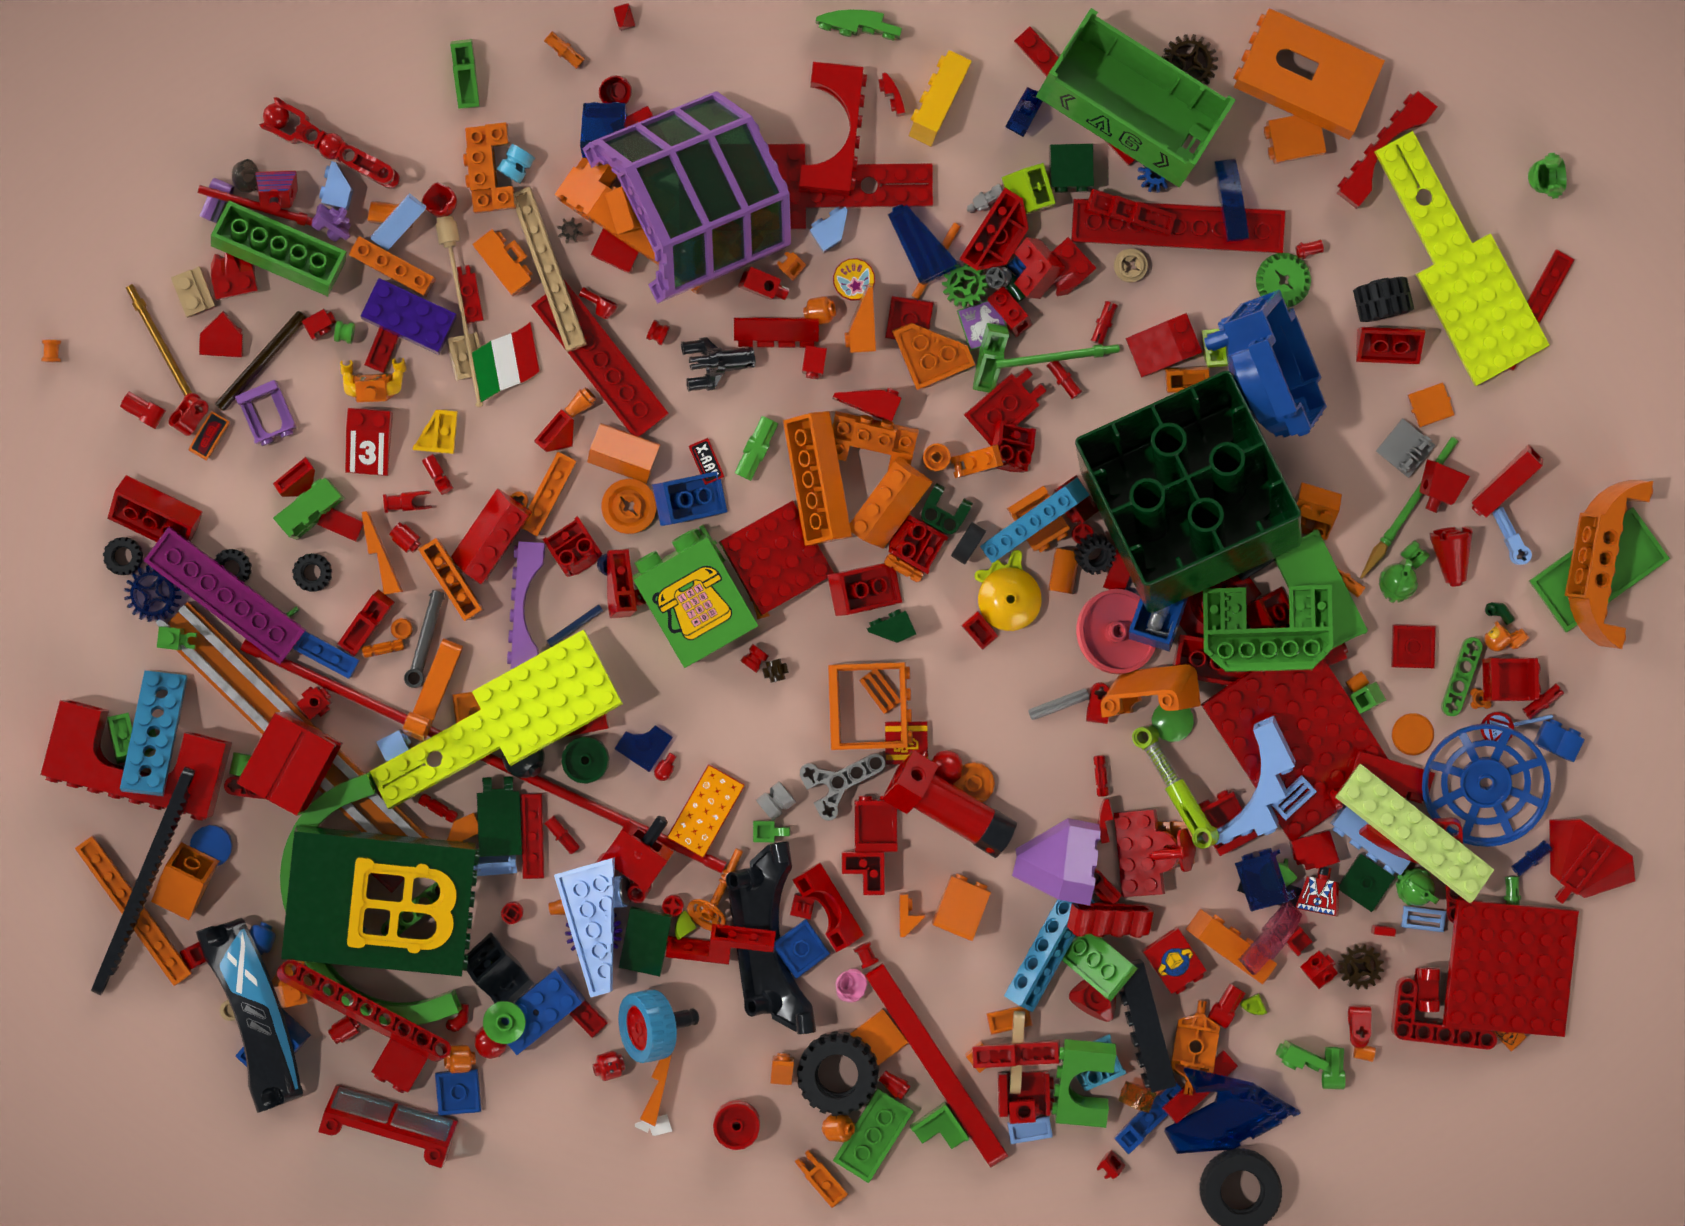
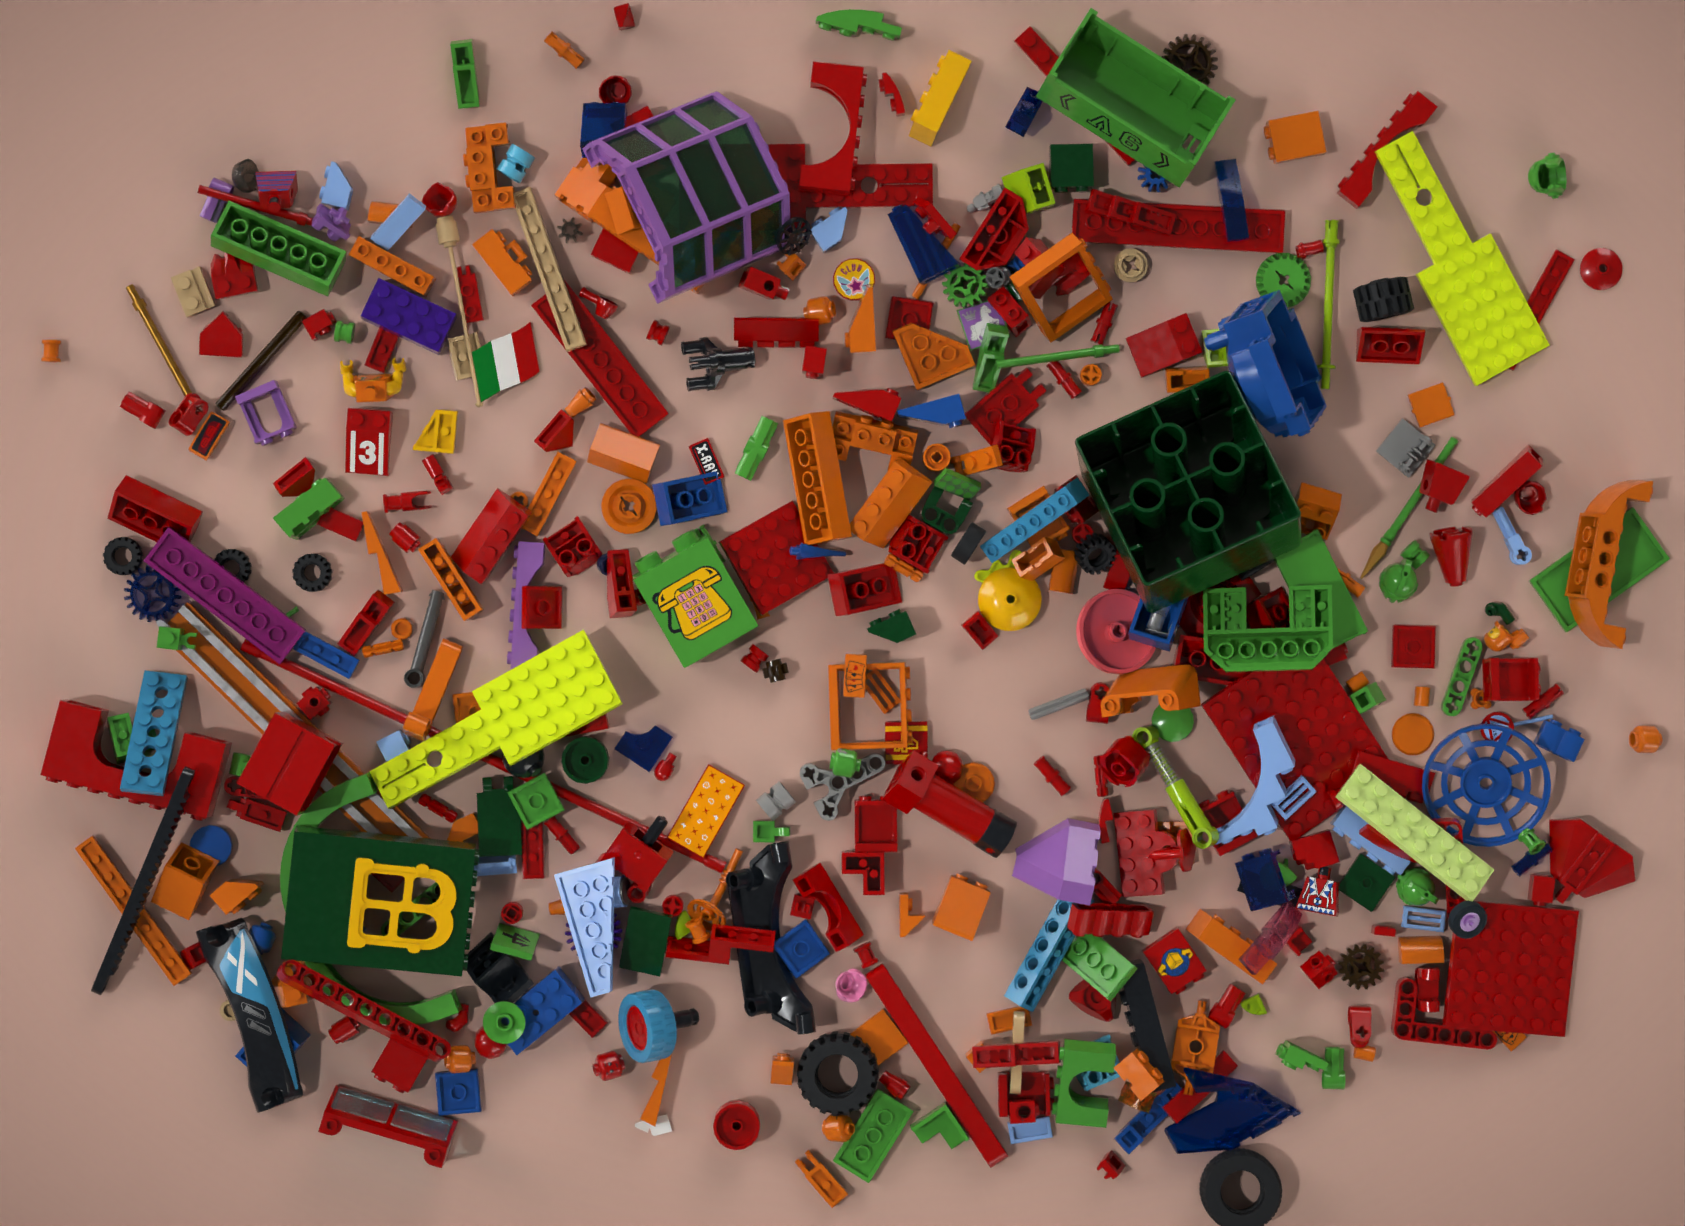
red piece [259,97,400,189] -> none
dark blue bar [547,604,603,647] -> none
orange panel [1233,8,1385,140] -> none
bright green pin [1504,876,1521,905] -> none
none -> orange slope [209,879,264,915]
none -> red hinge [226,797,287,832]
none -> bright green tile [490,923,540,960]
none -> bright green tile [507,772,565,830]
none -> red plate [522,586,562,629]
none -> orange bush [685,916,711,944]
none -> black wheel [776,217,812,256]
none -> blue piece [789,543,846,559]
none -> bright green head [829,748,861,778]
none -> orange tile [843,653,867,698]
none -> blue slope [896,394,966,428]
none -> red hinge [912,197,957,239]
none -> bright green tile [934,468,981,501]
none -> orange window [1009,233,1113,343]
none -> orange brick [1012,537,1065,581]
none -> red pin [1033,756,1071,796]
none -> orange wheel [1080,364,1102,386]
none -> red brick [1100,736,1151,787]
none -> orange brick [1114,1048,1165,1101]
none -> lime bar [1317,220,1340,390]
none -> orange brick [1398,936,1444,964]
none -> orange hinge [1414,686,1430,707]
none -> black wheel [1448,900,1487,939]
none -> red hair [1514,480,1547,515]
none -> bright green bush [1518,828,1546,855]
none -> red brick [1528,874,1555,906]
none -> red dish [1580,248,1622,290]
none -> orange head [1629,726,1663,753]

